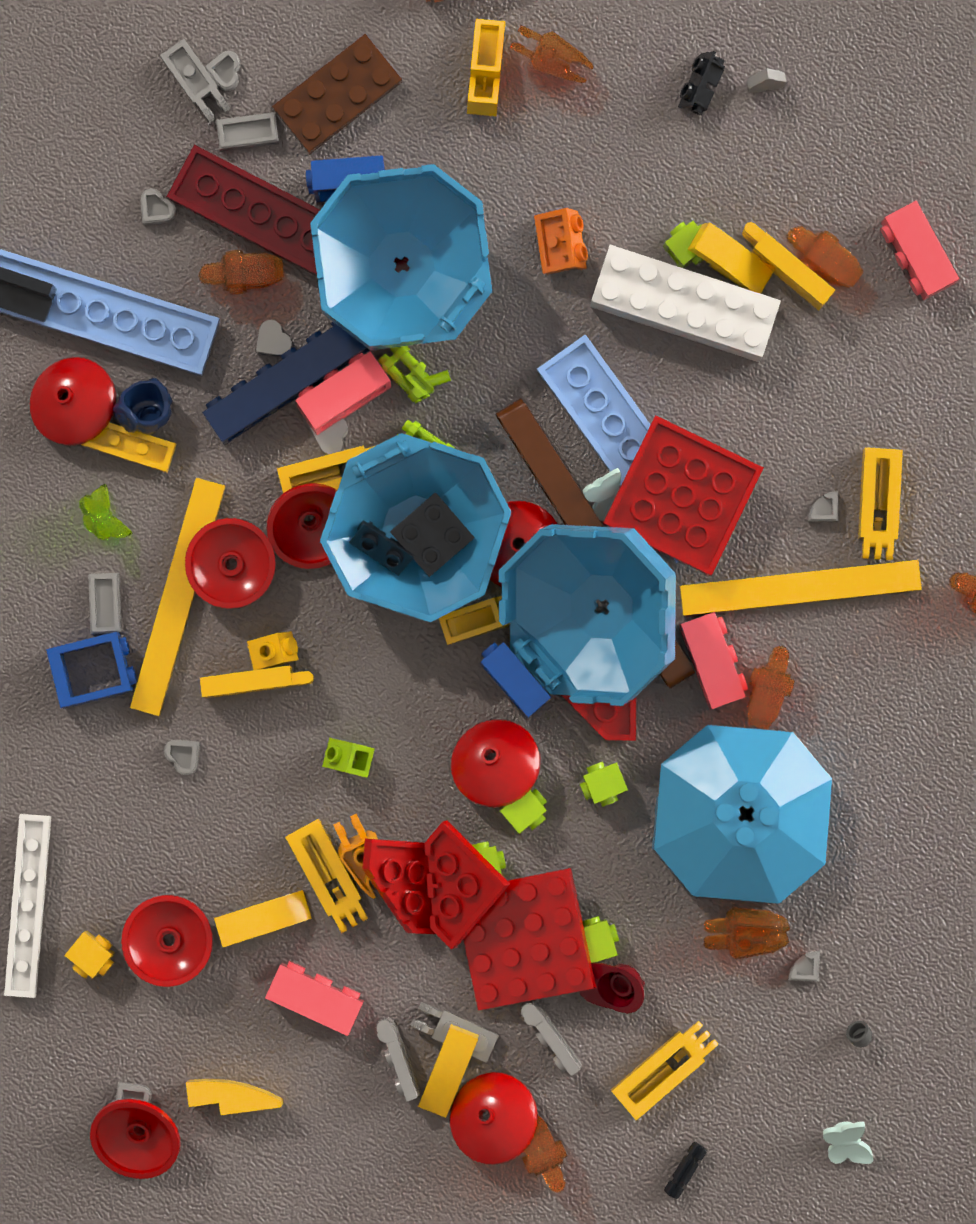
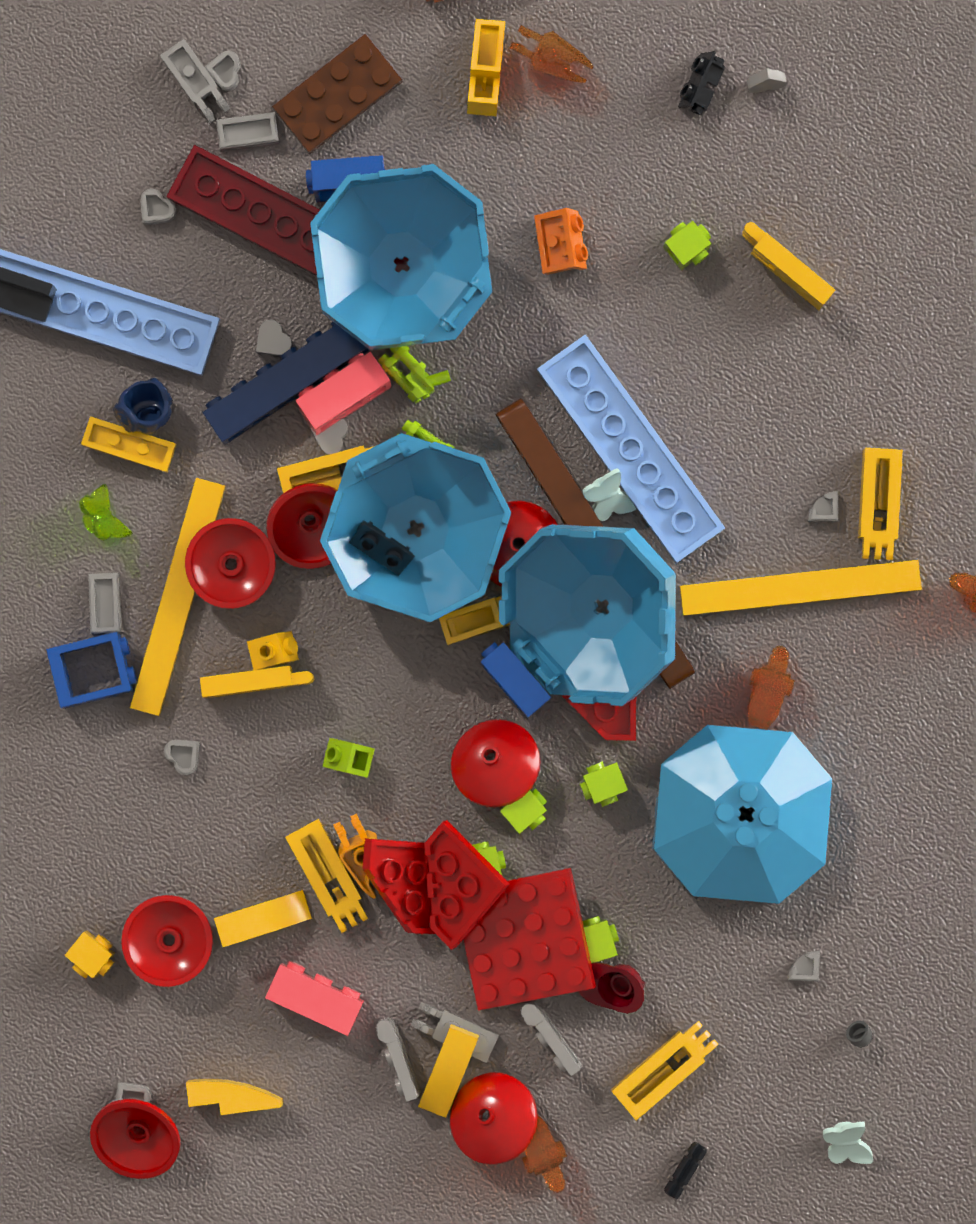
white plate [4,814,51,998] -> none
red dish [30,357,116,446] -> none
clear orange hinge [198,250,284,295] -> none
black hinge [390,492,475,577] -> none
white brick [590,245,781,362] -> none
red plate [603,415,764,577] -> none
coral brick [679,612,748,710] -> none
yellow slope [688,222,773,294] -> none
clear orange hinge [704,907,790,960] -> none
clear orange hinge [786,226,863,288] -> none
coral brick [880,201,959,301] -> none

